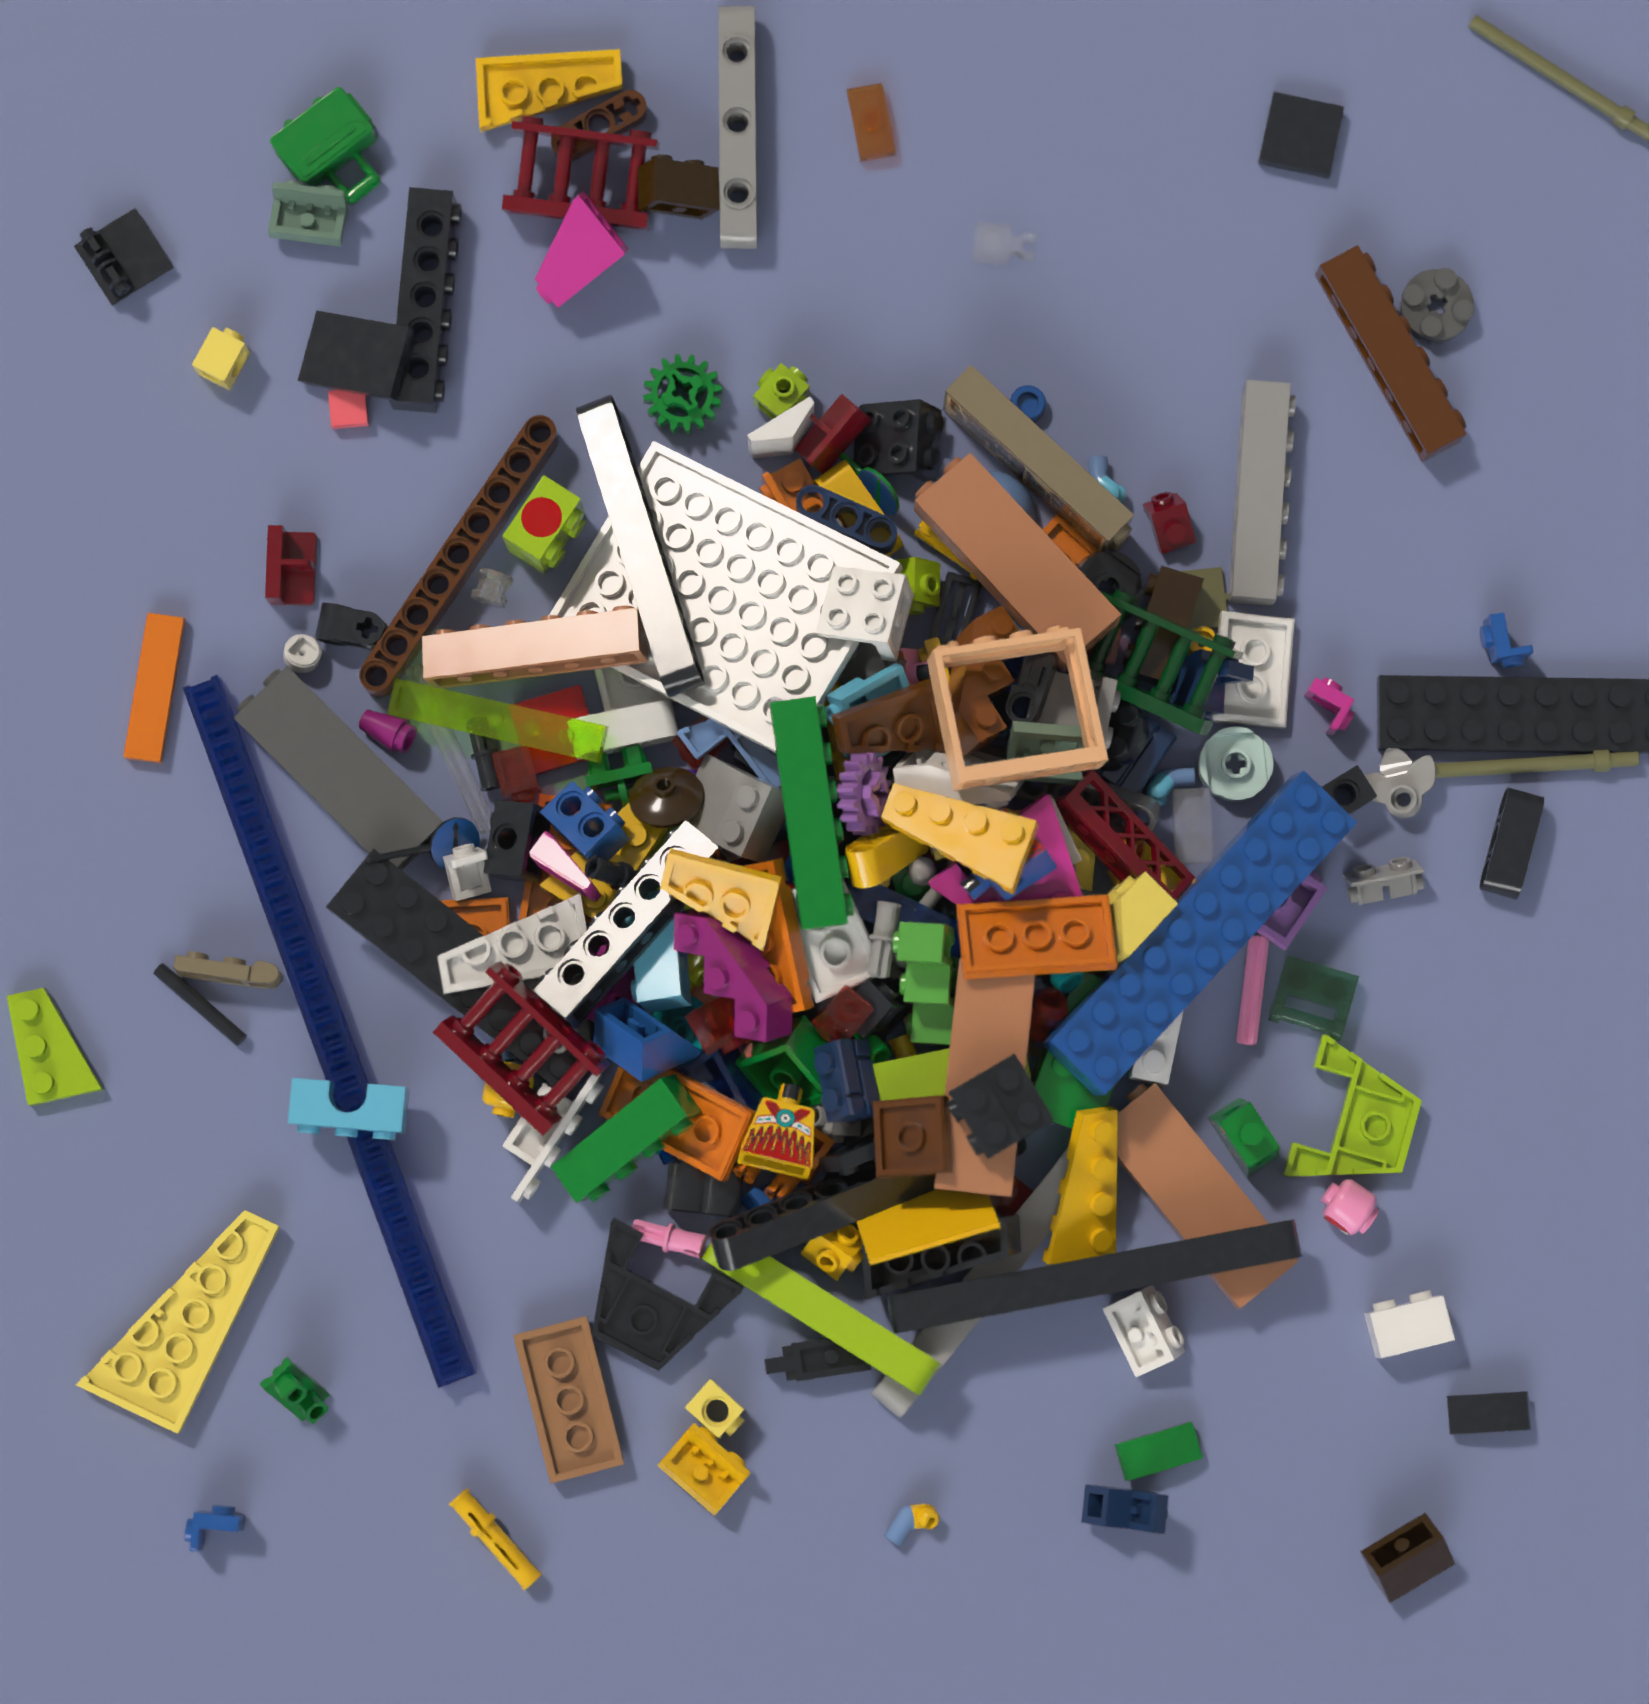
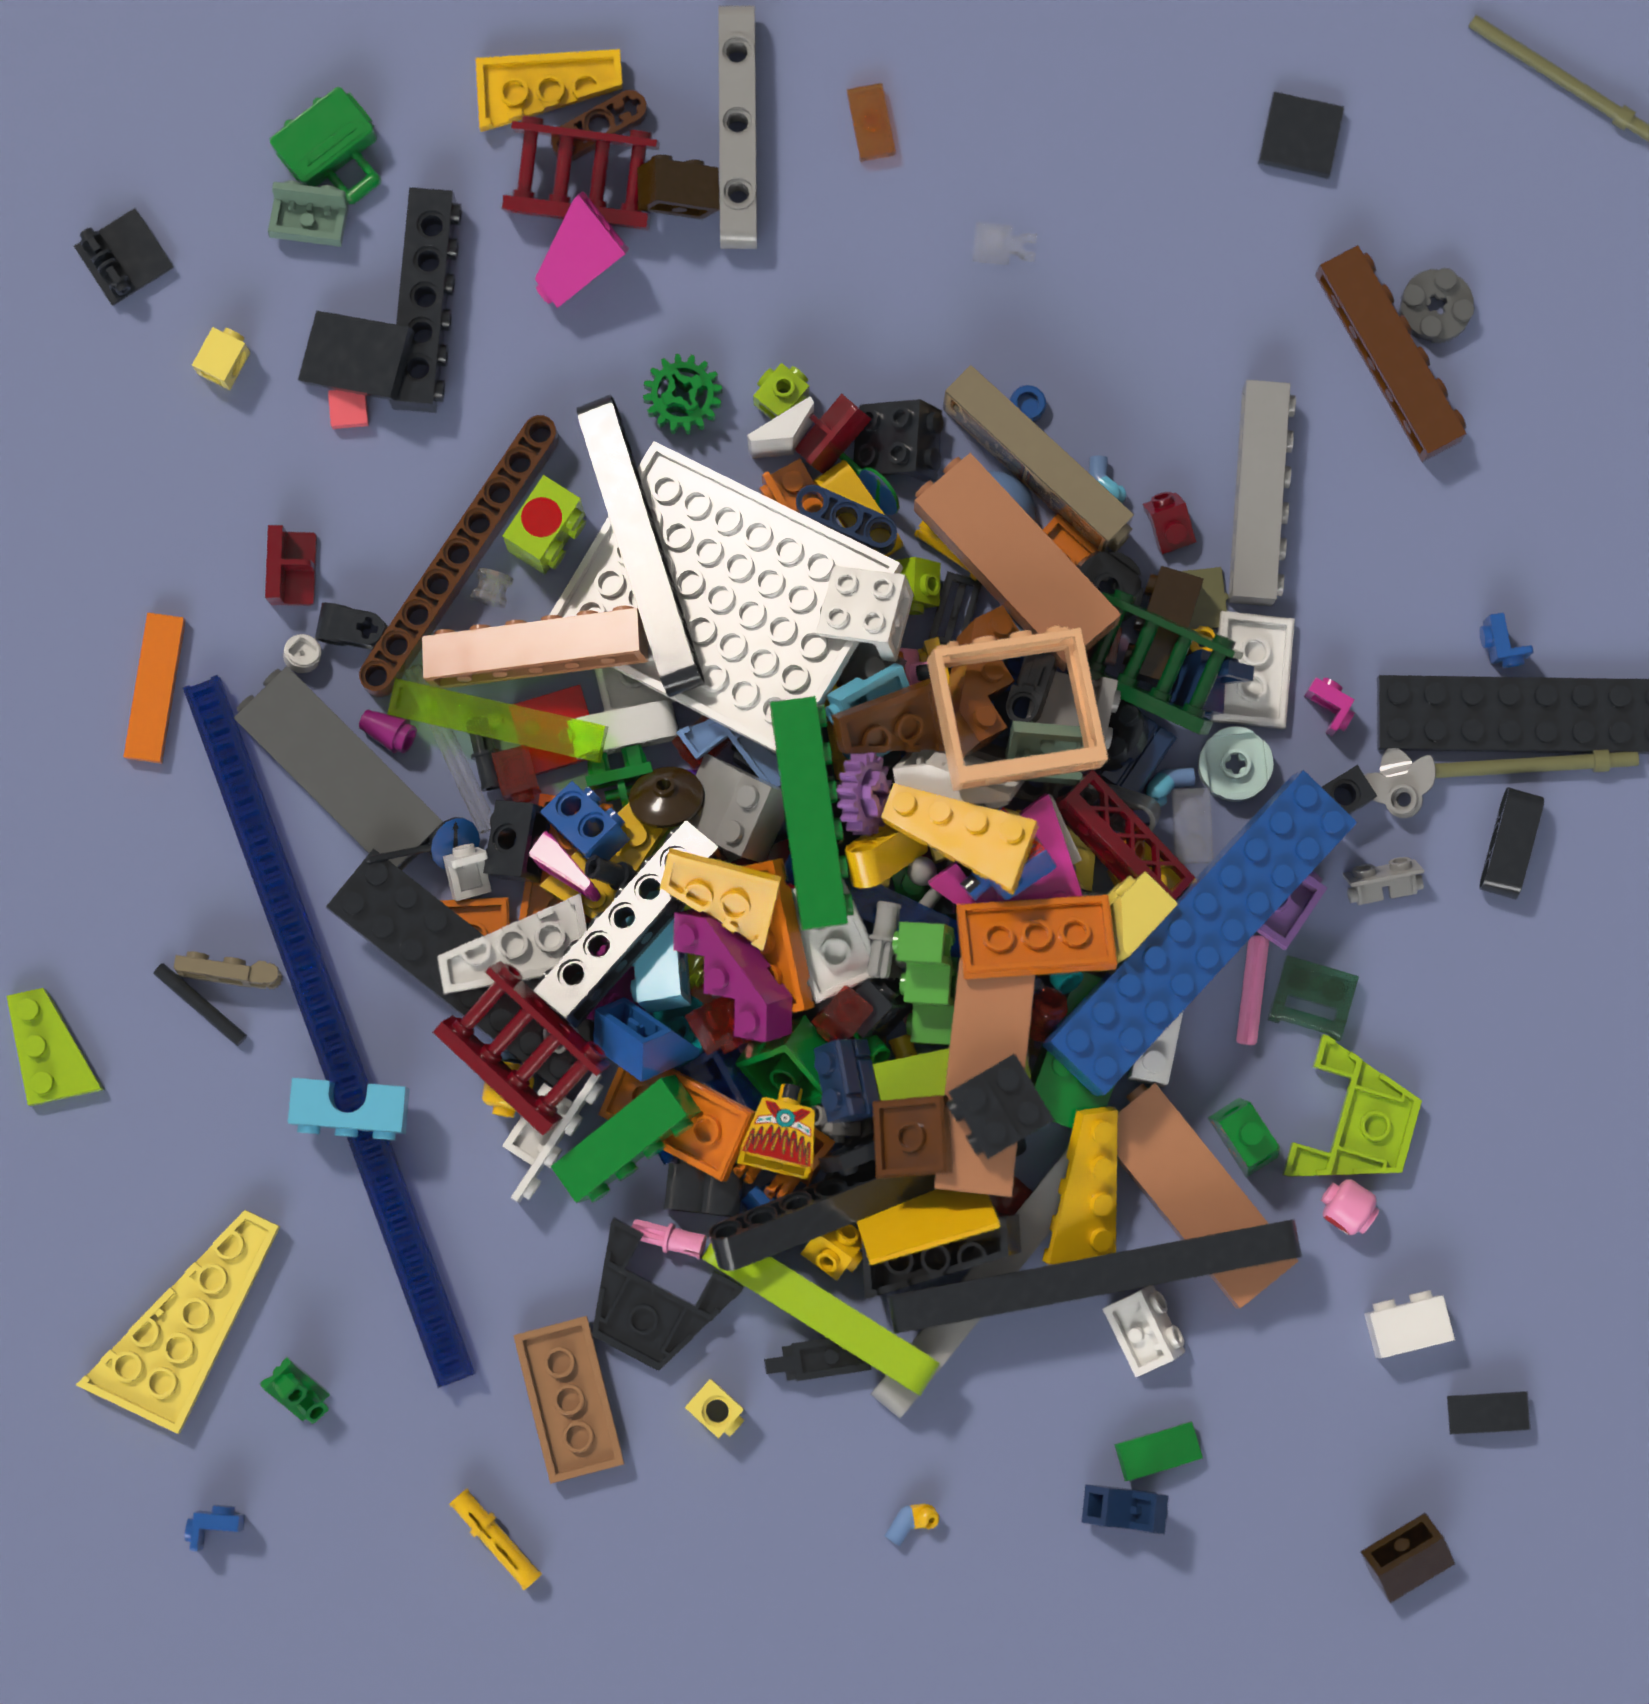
yellow bracket [657,1423,751,1516] -> none

